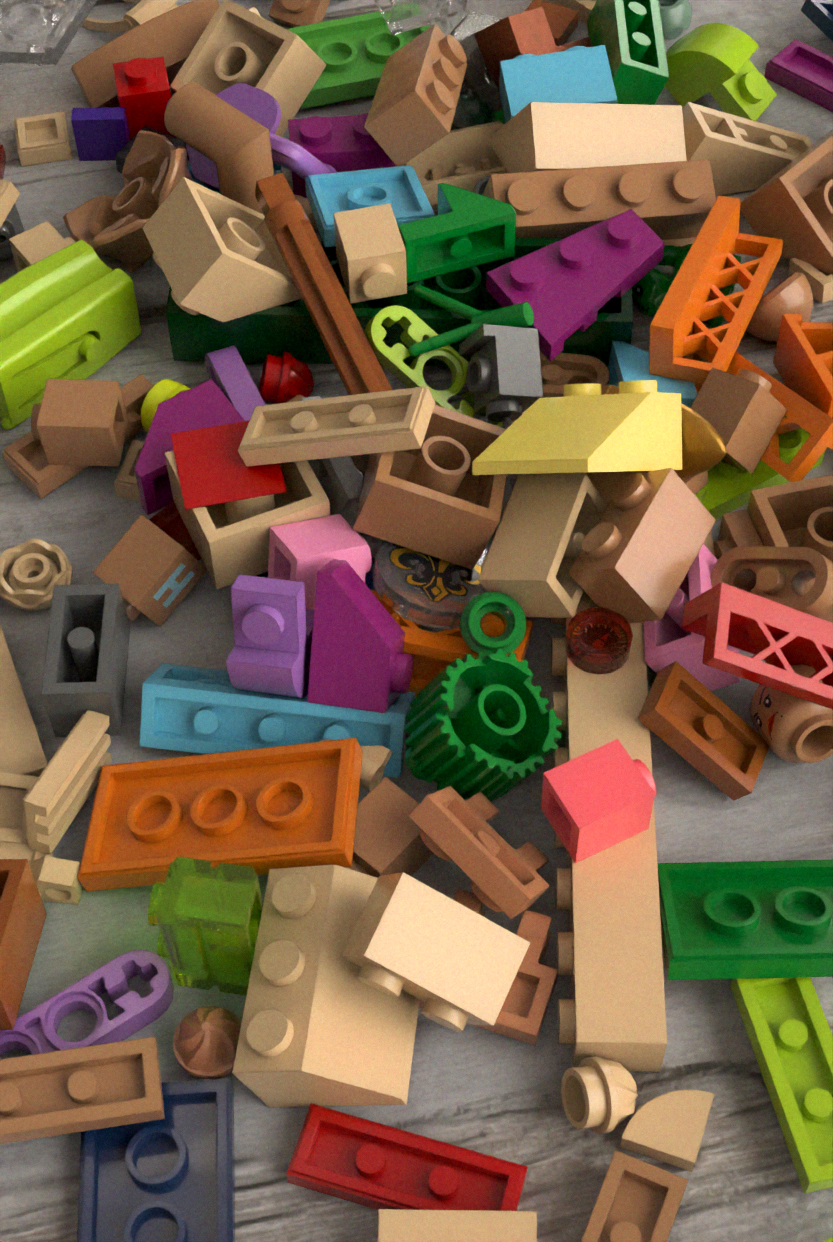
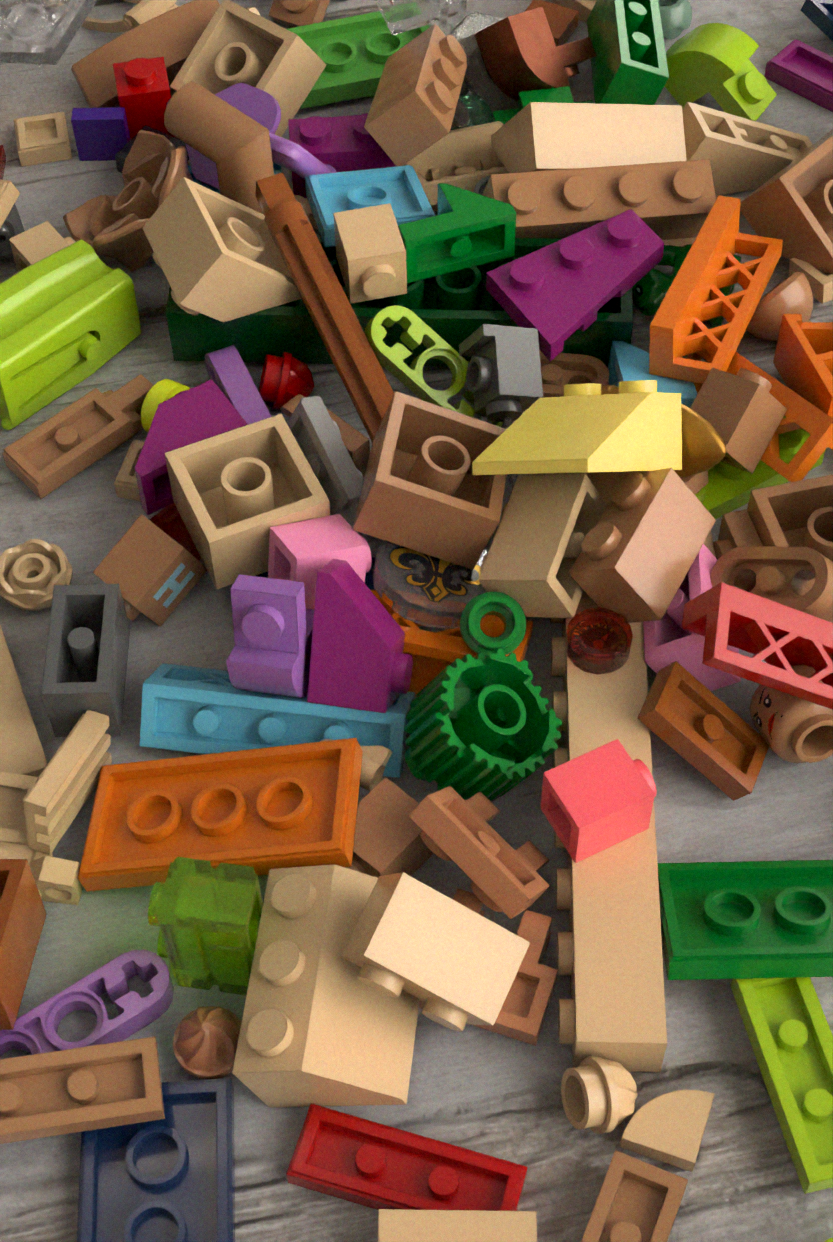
medium nougat brick [31,379,129,466] -> none
red sticker [171,420,287,510] -> none
tan tile [238,386,435,467] -> none
green plant [408,285,534,360] -> none
medium azure brick [499,45,617,123] -> none

